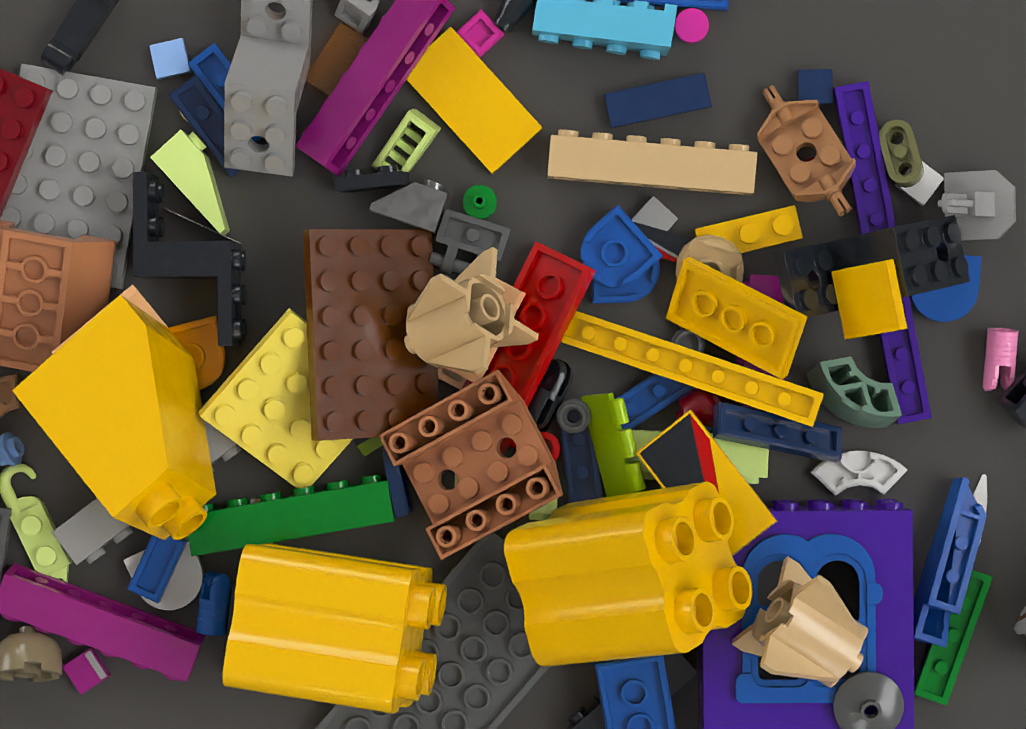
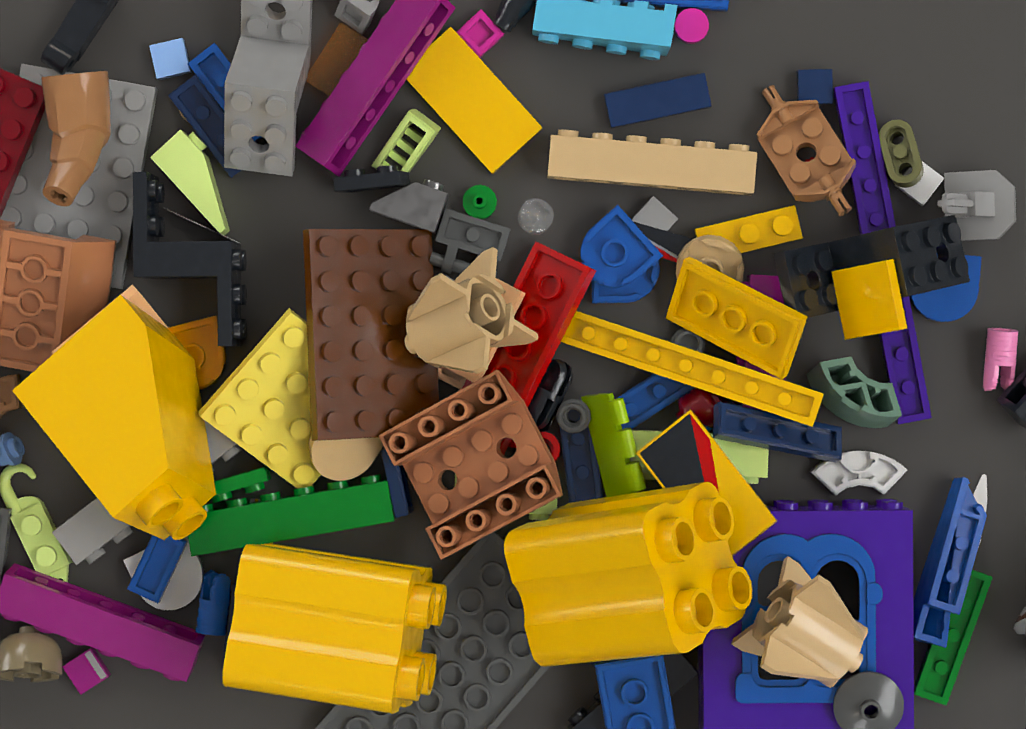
none -> medium nougat piece [41,71,111,206]
none -> green plate [211,466,272,503]
none -> tan tile [309,437,384,481]
none -> clear tile [518,198,554,235]

